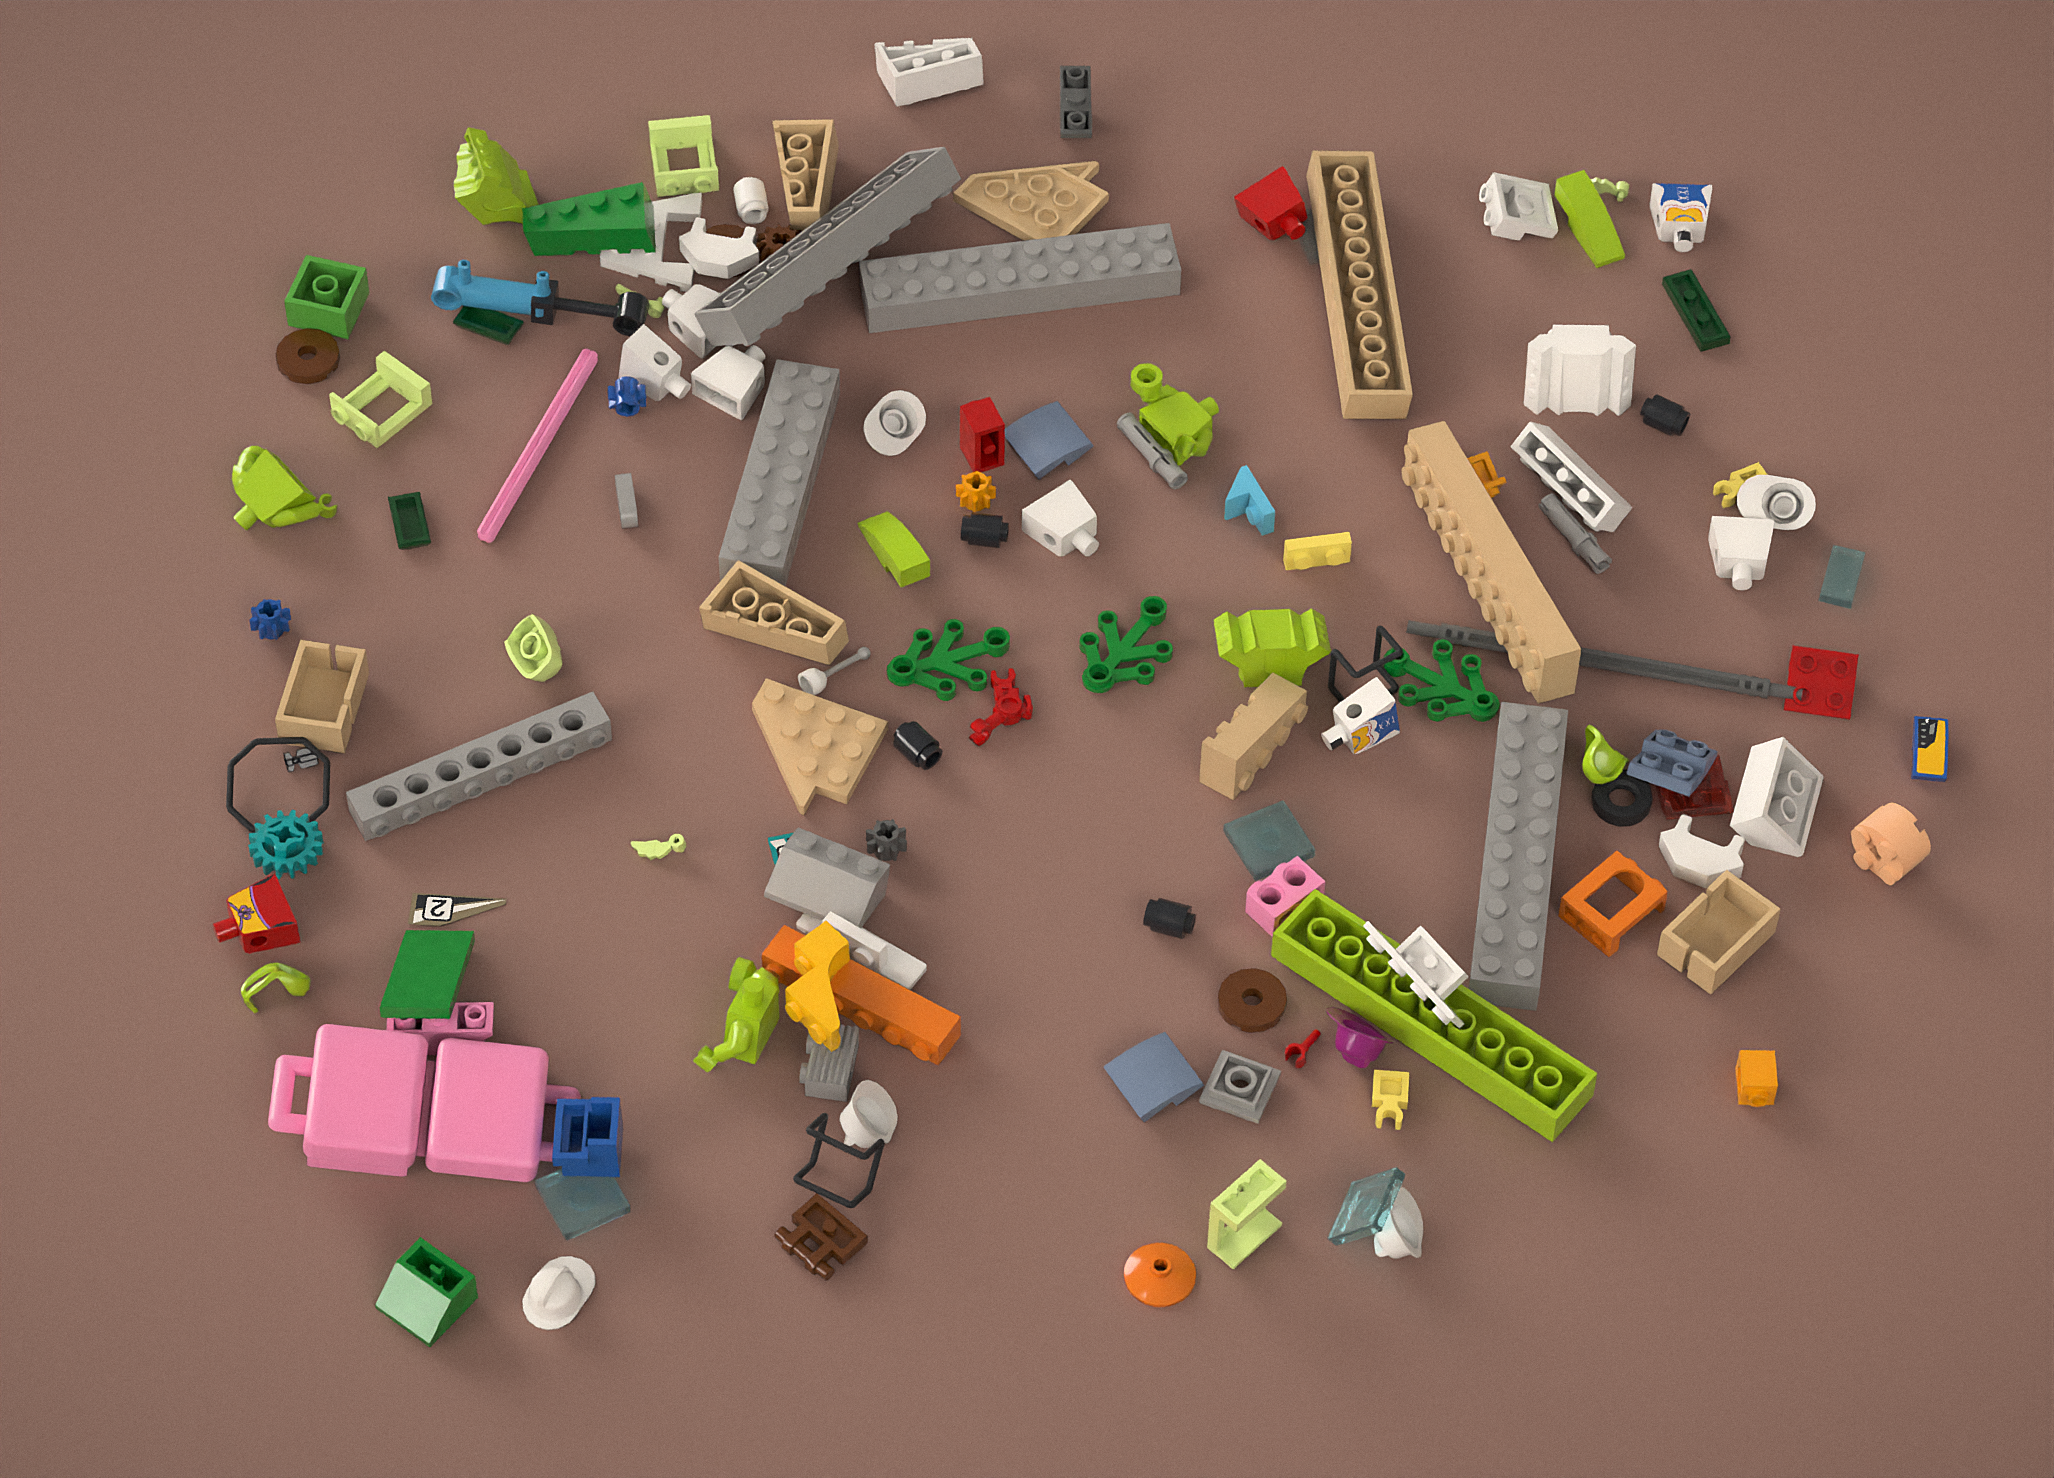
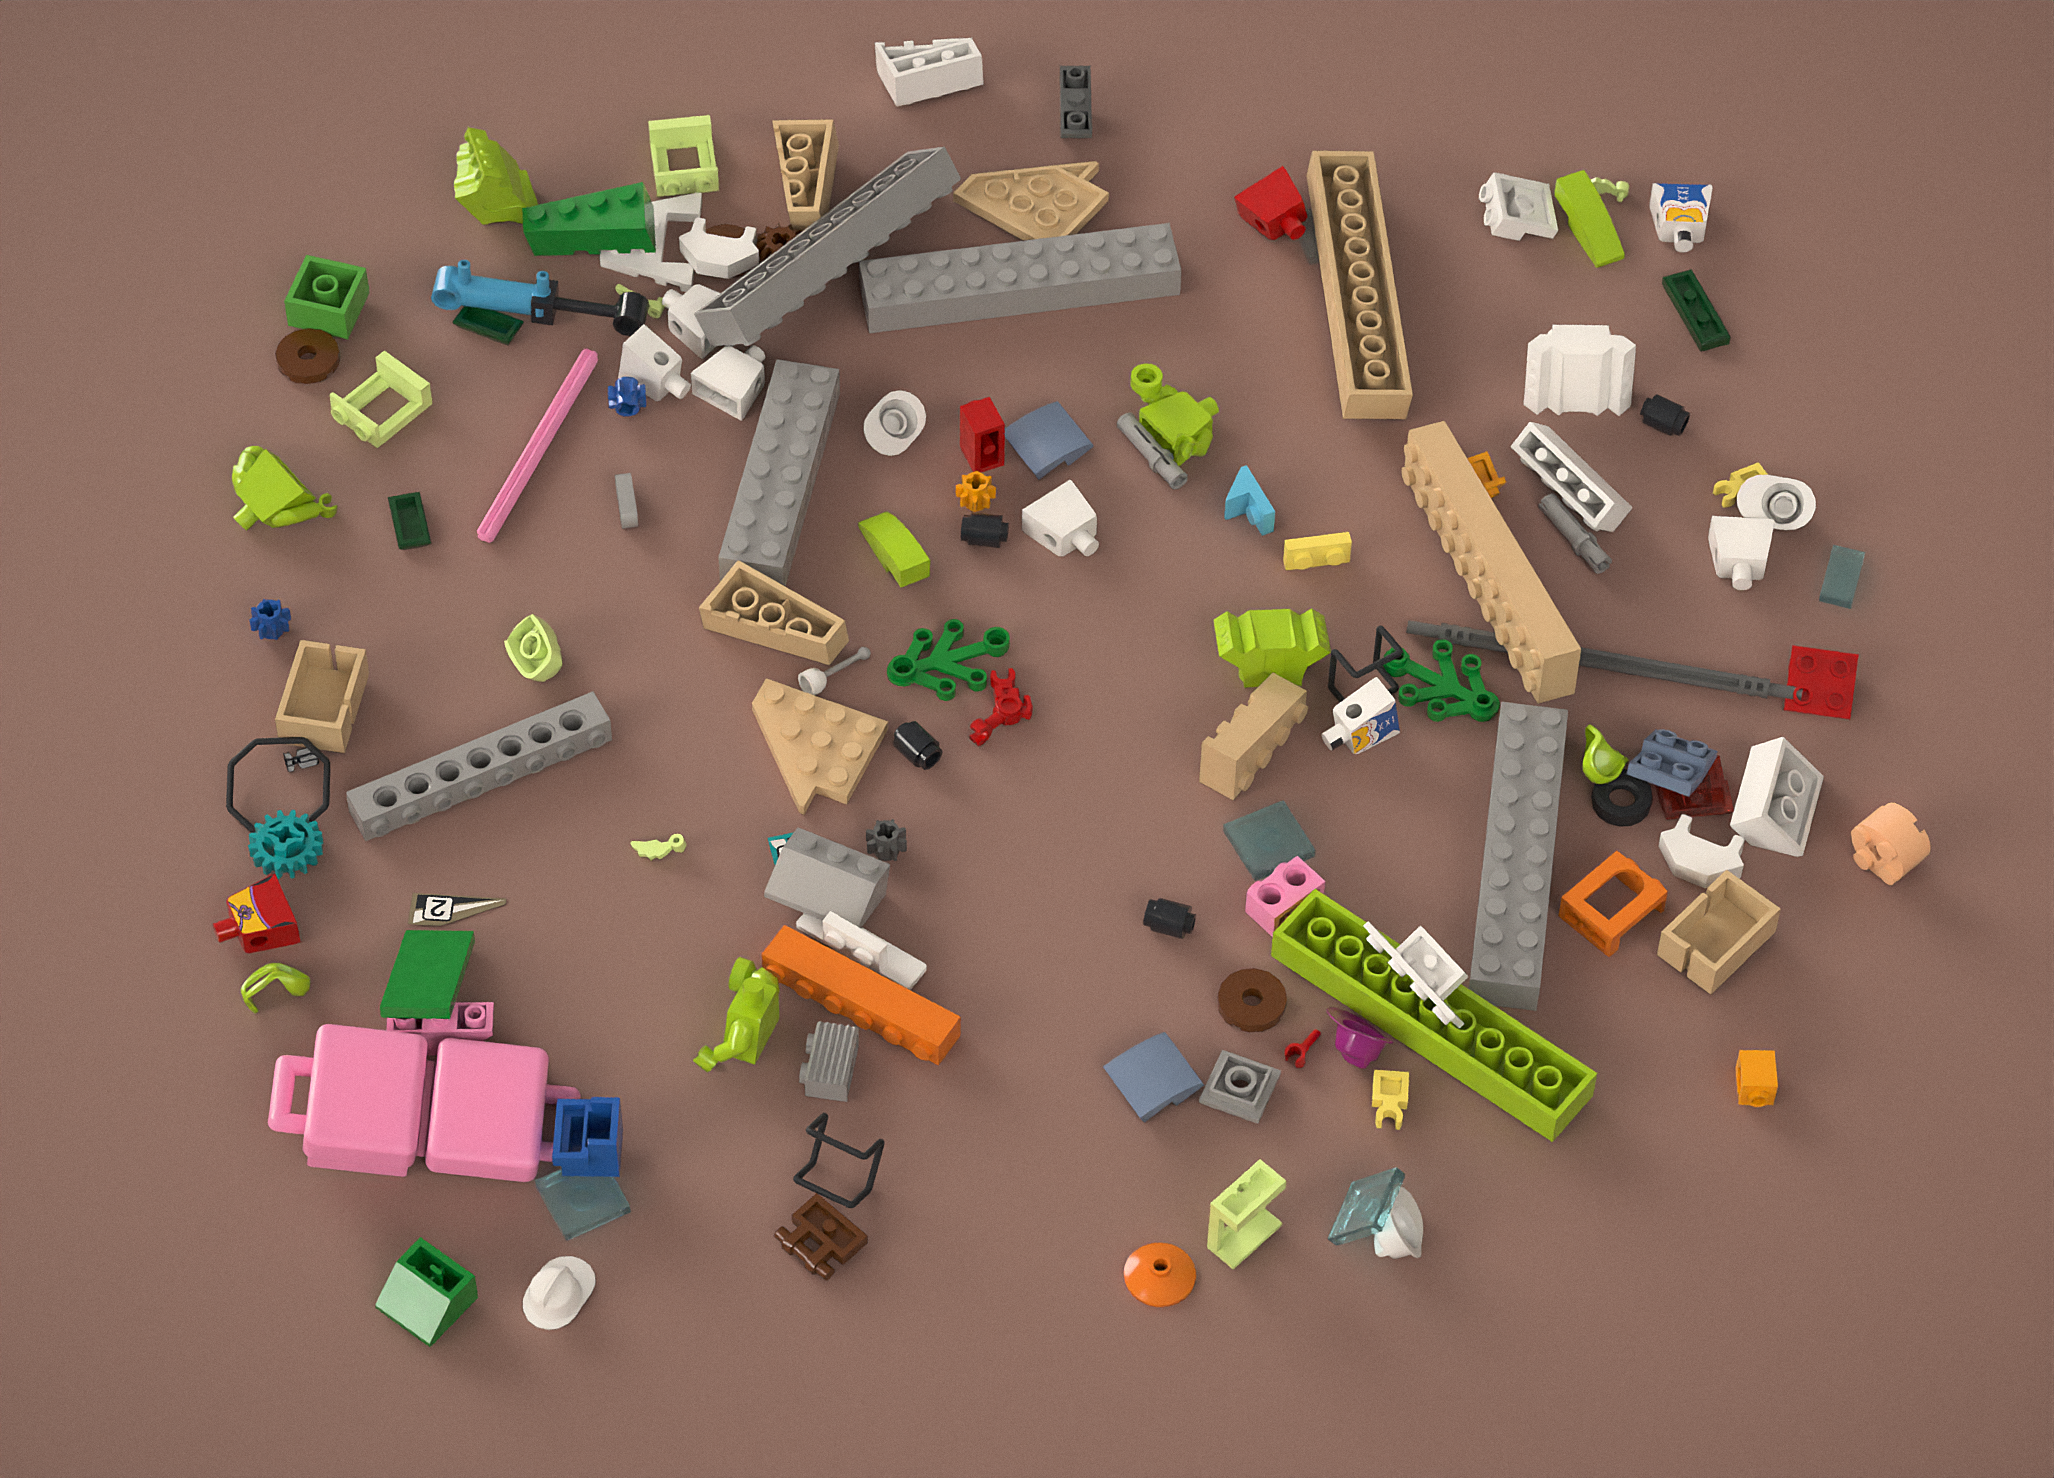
white brick [733,177,769,224] -> none
yellow arch [785,921,850,1052] -> none
white piece [840,1080,898,1148] -> none
green plant [1079,596,1173,693] -> none
slope [1911,716,1949,782] -> none

